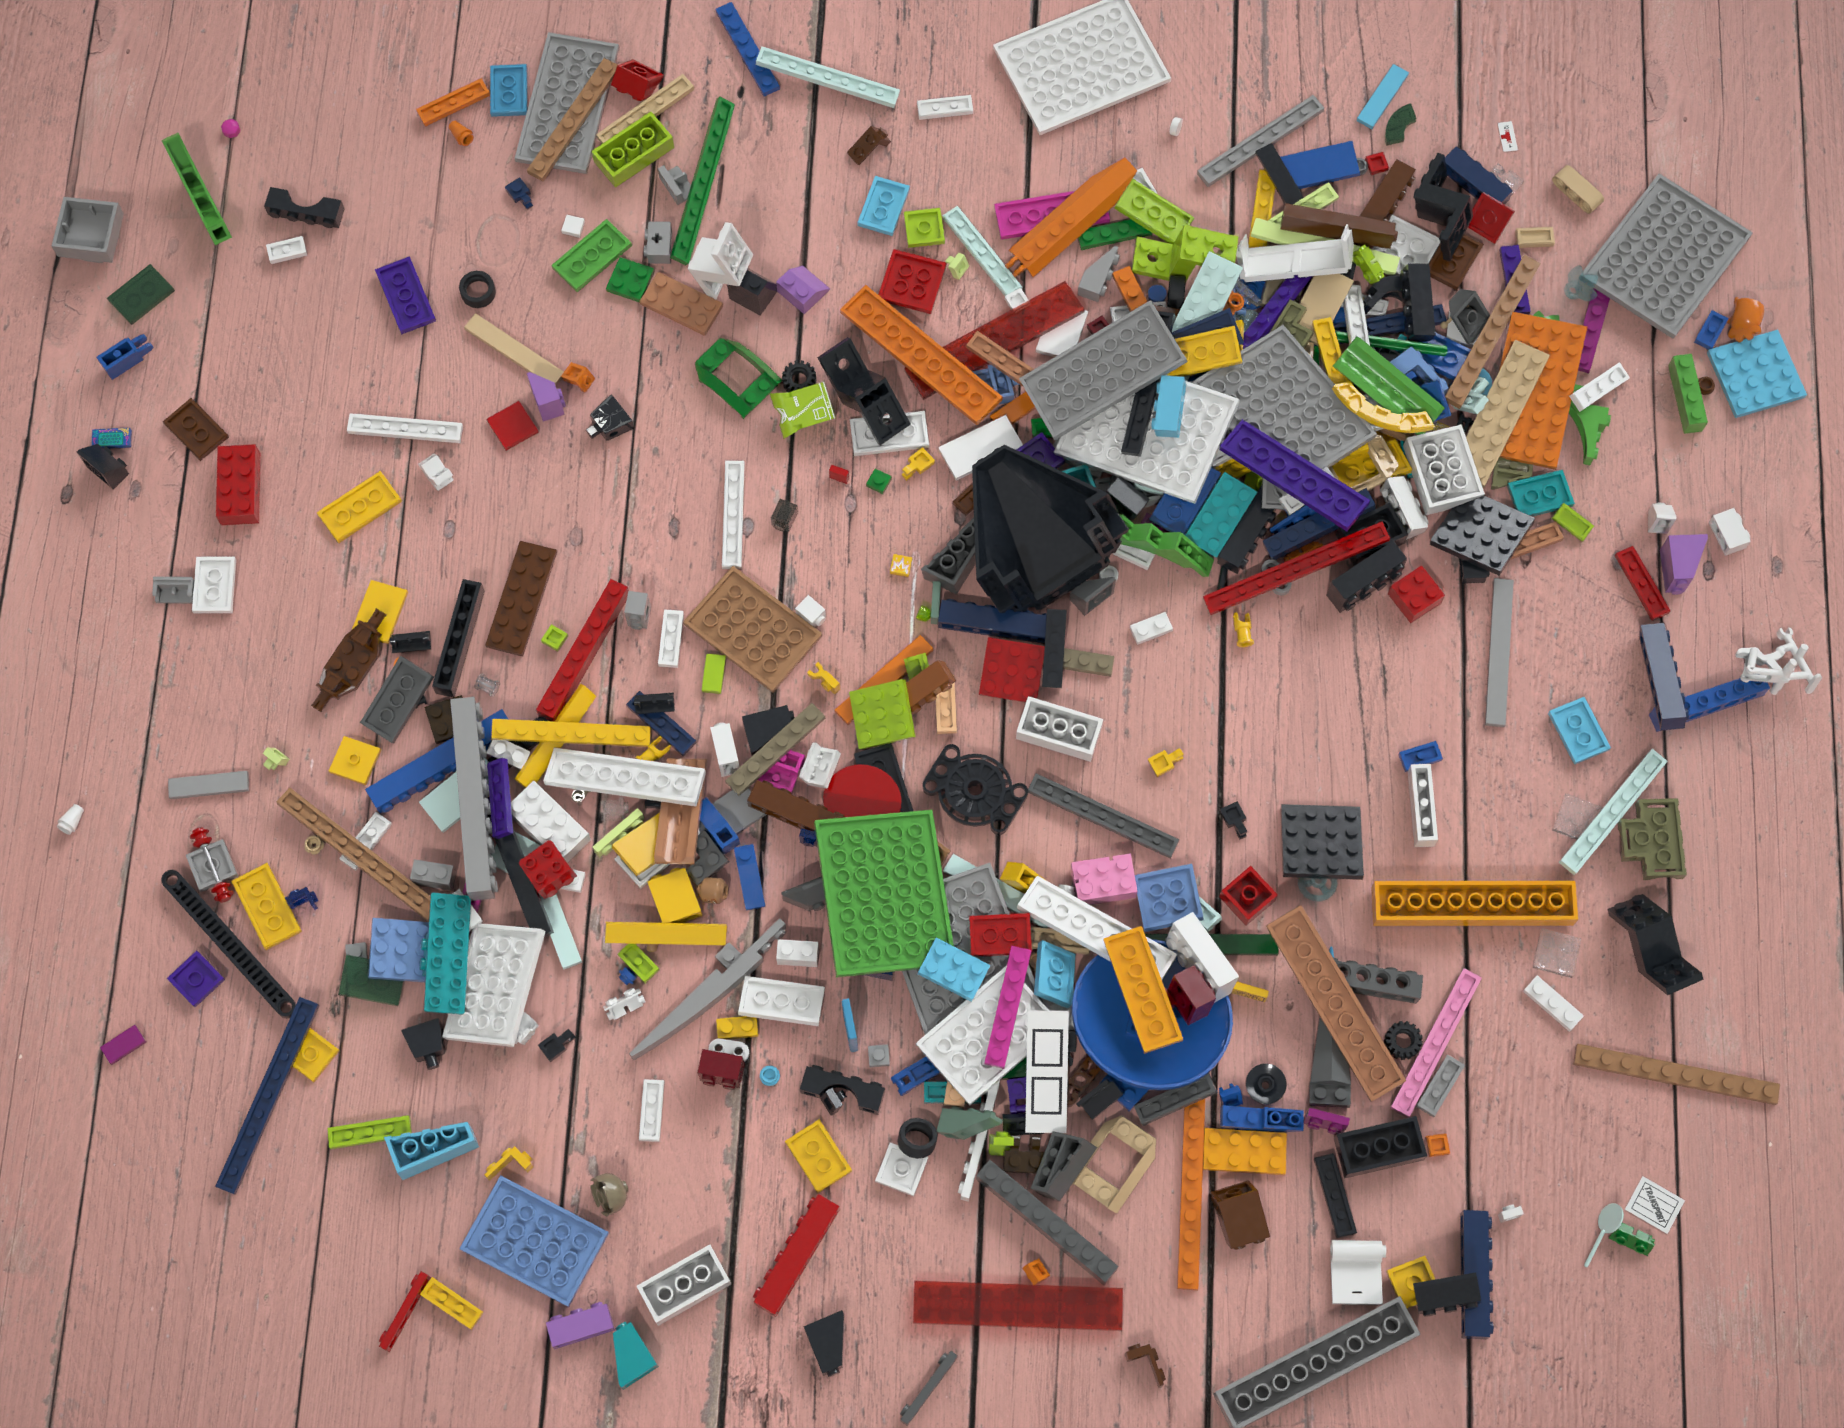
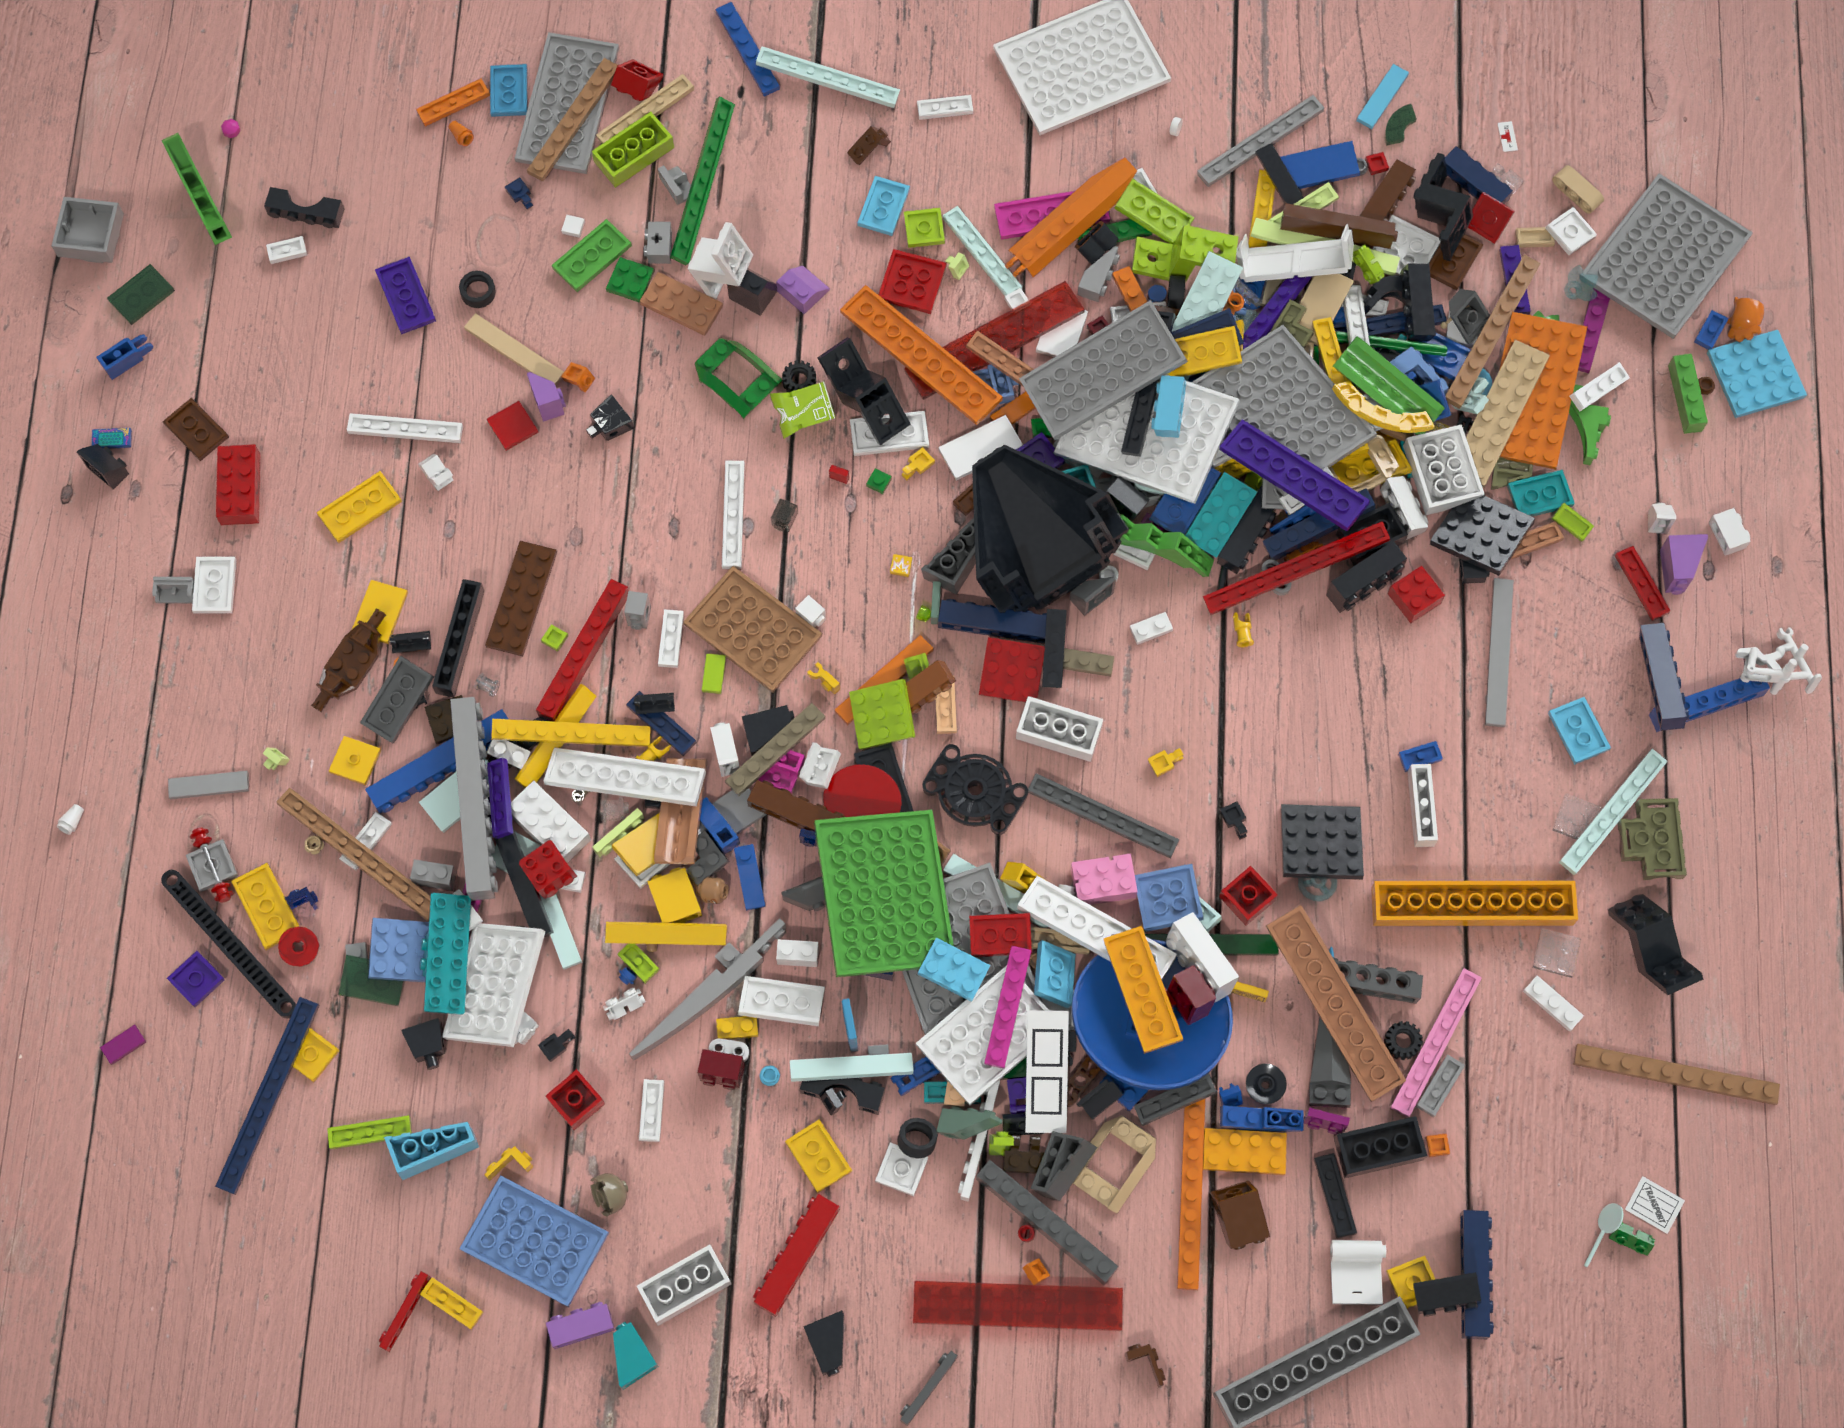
white plate [1498,1204,1524,1223] -> none
none -> red plate [278,926,320,967]
none -> red brick [545,1069,605,1131]
none -> light aqua tile [790,1053,914,1082]
none -> red hinge [1018,1225,1035,1242]
none -> black brick [1075,221,1119,265]
none -> white tile [1545,207,1597,255]

